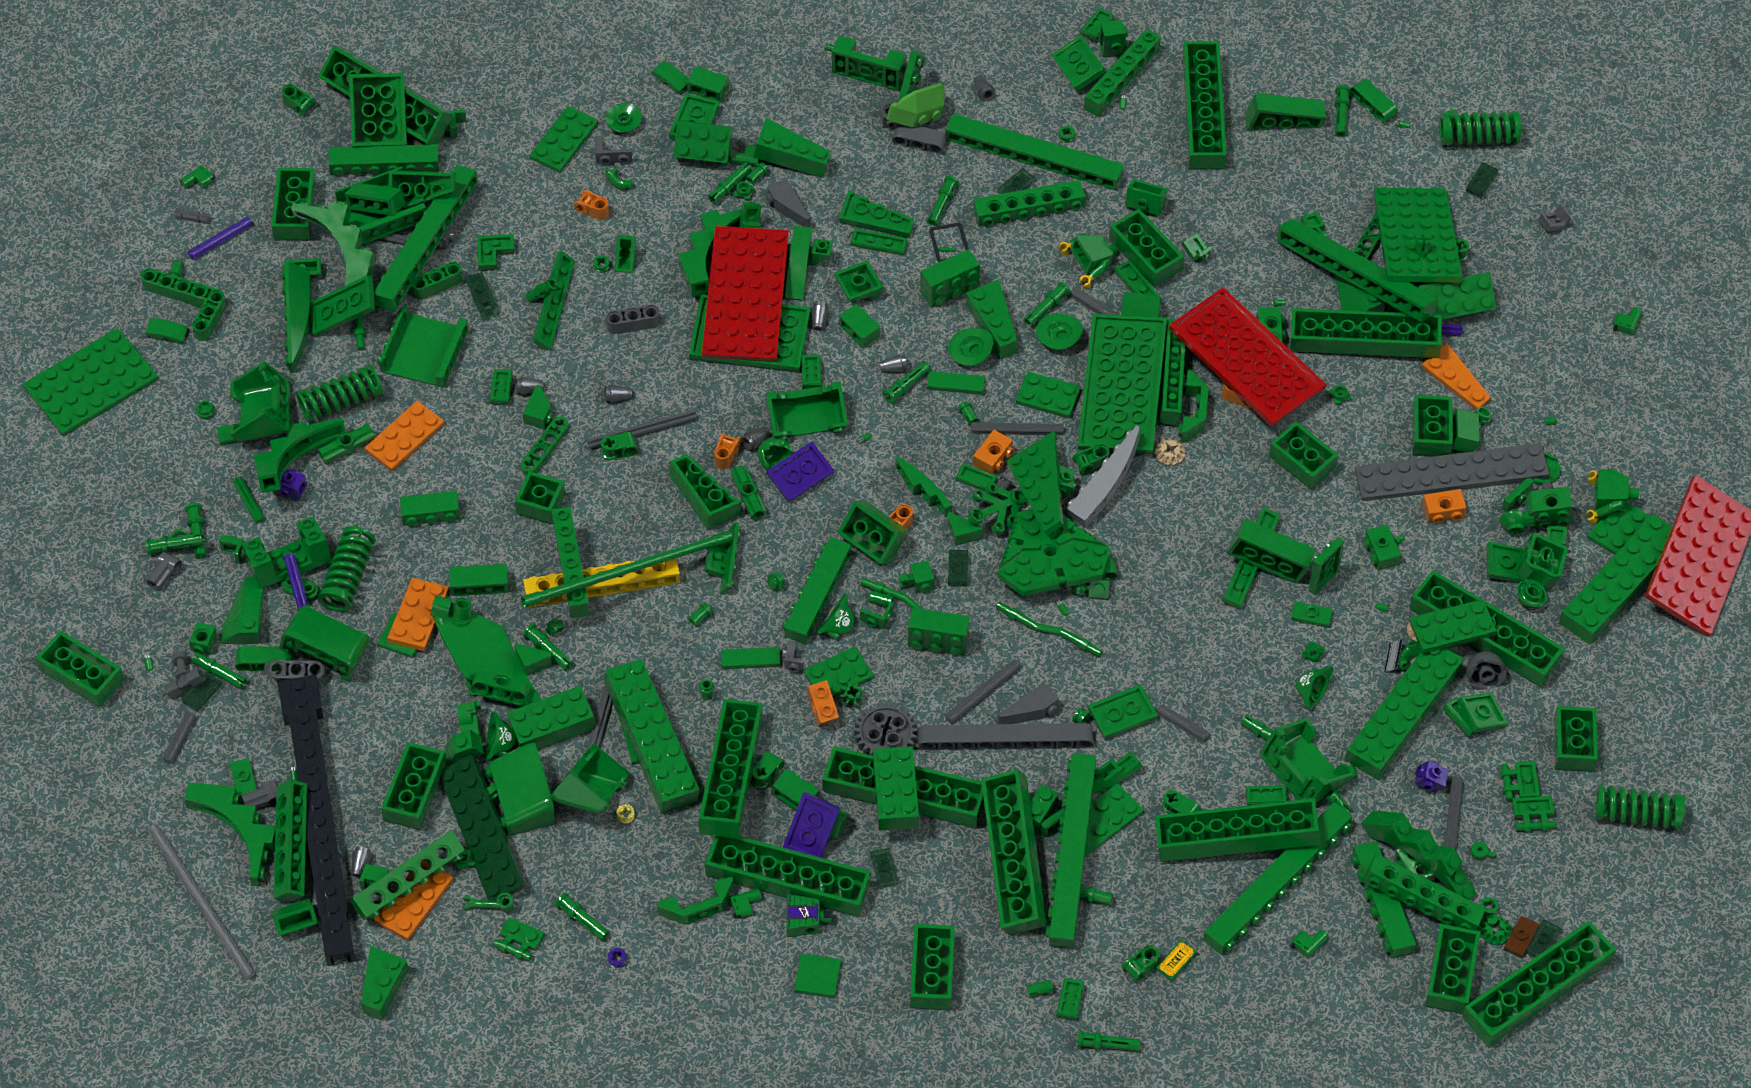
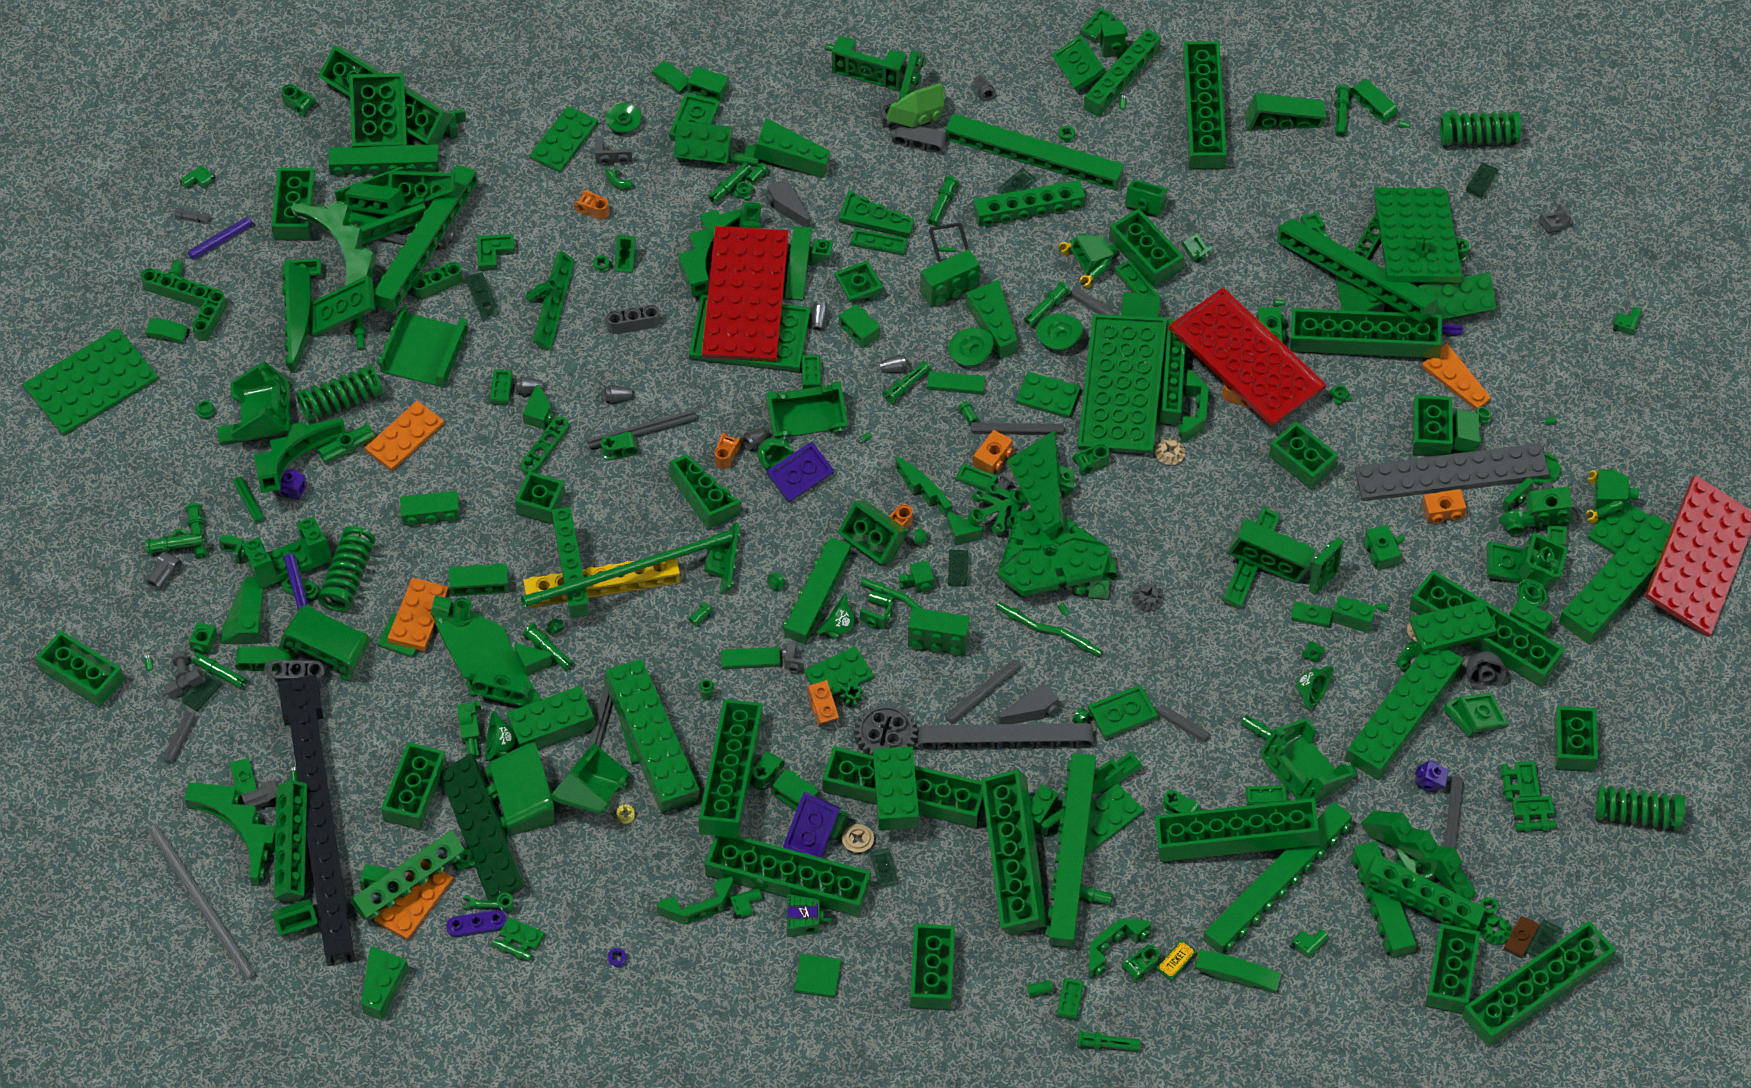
flat silver cone [351,847,372,878] -> none
green slope [445,729,484,766] -> none
green pin [555,892,610,941] -> none
green piece [731,465,766,520] -> none
light grey slope [1067,425,1140,528] -> none
green pin [1326,790,1351,812] -> none
sticker [1384,639,1403,672] -> none
green piece [1470,842,1495,860] -> none
none -> dark purple plate [446,910,507,937]
none -> tan gear [842,824,874,854]
none -> green plate [914,528,926,547]
none -> green slope [1088,919,1152,979]
none -> dark grey gear [1133,583,1164,611]
none -> green slope [1195,949,1281,993]
none -> green brick [1331,596,1376,634]
none -> green brick [1510,598,1554,636]

